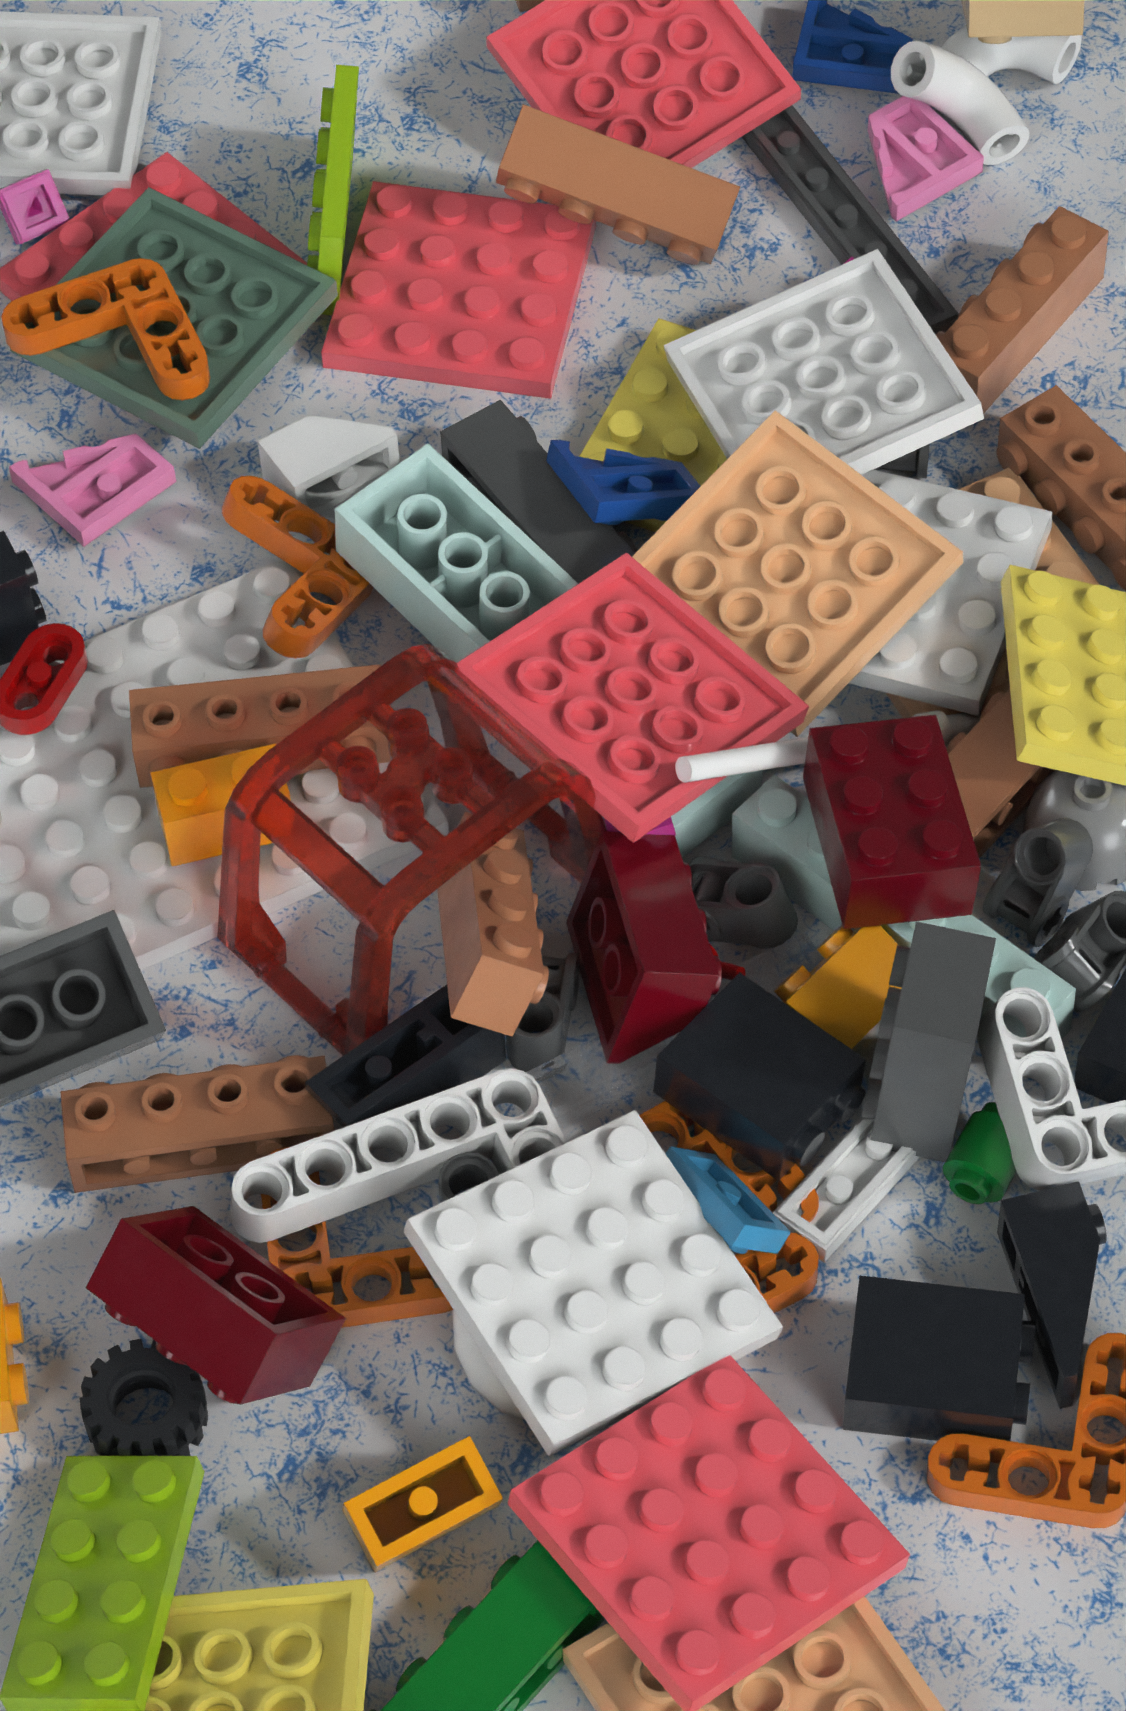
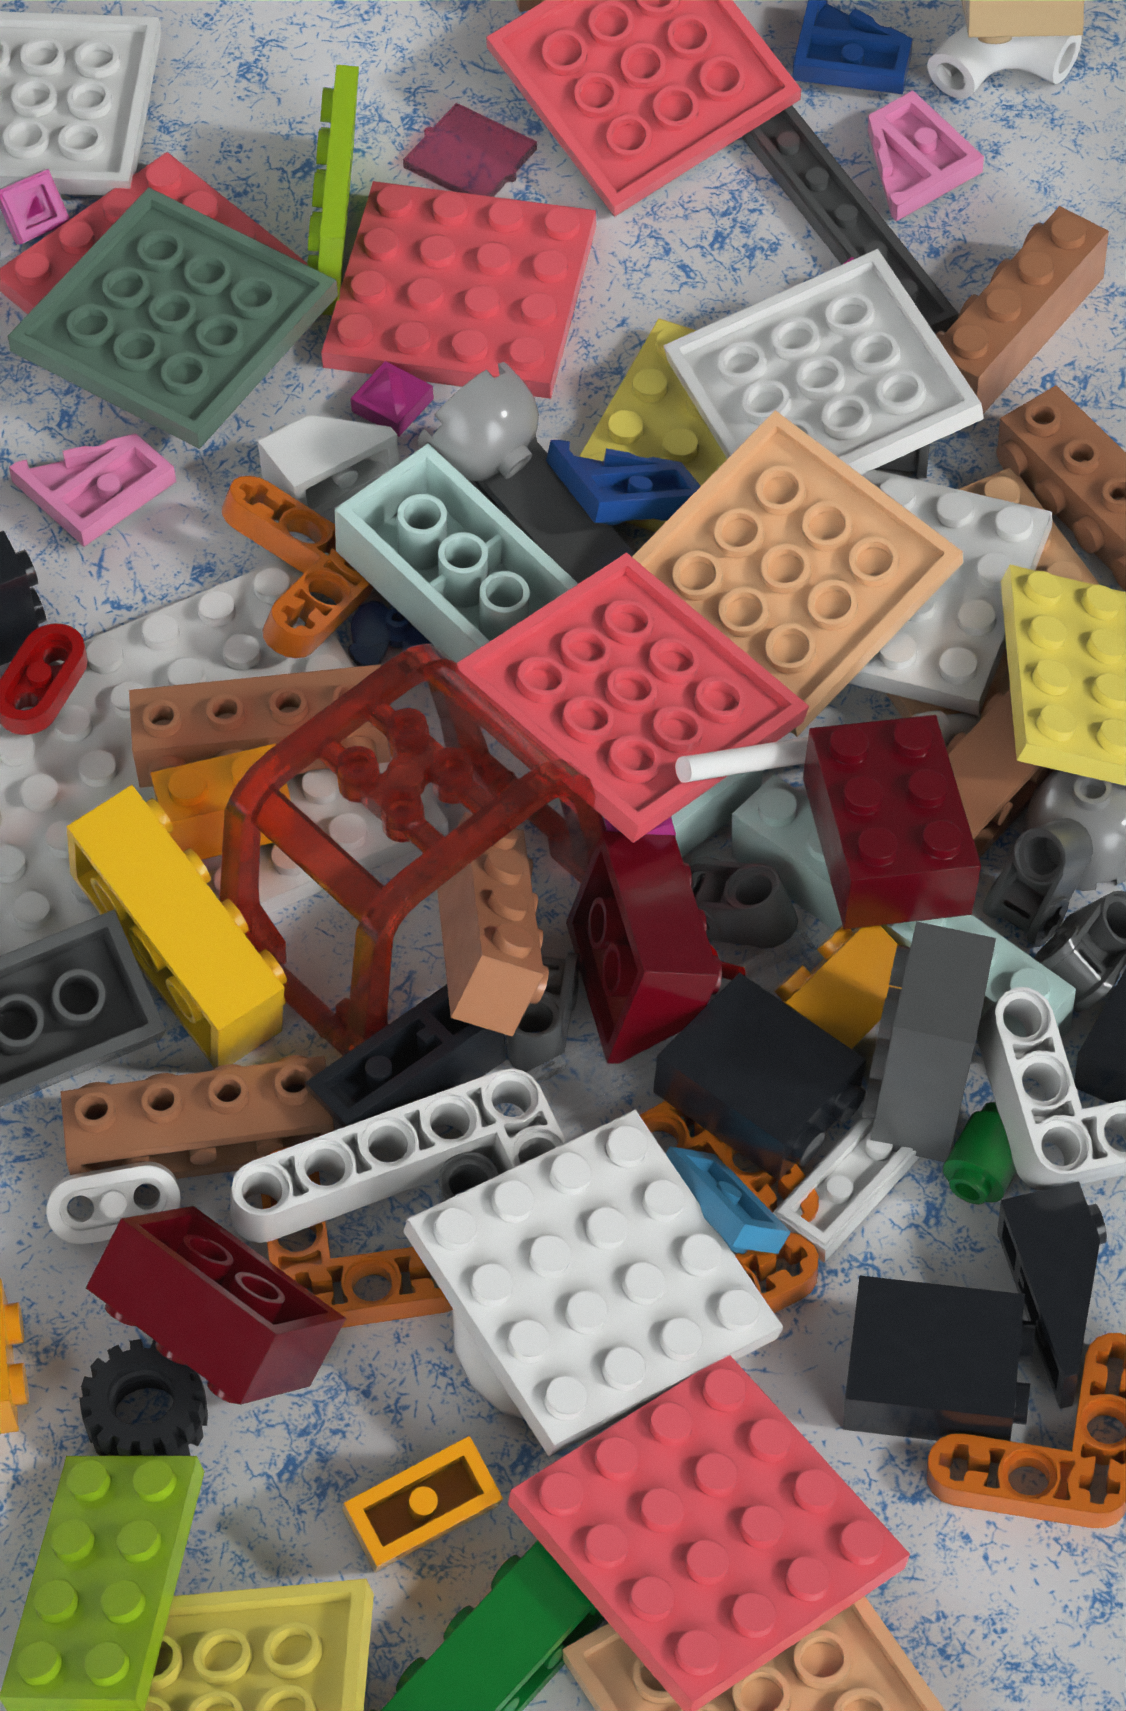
orange beam [1,258,210,400] -> none
nougat brick [496,104,740,265] -> none
white cylinder [891,40,1030,165] -> none
none -> white plate [46,1161,181,1244]
none -> yellow brick [66,785,287,1068]
none -> dark blue piece [348,600,441,675]
none -> dark pink tile [350,361,434,437]
none -> clear pink piece [403,103,537,197]
none -> light grey cylinder [417,362,539,482]

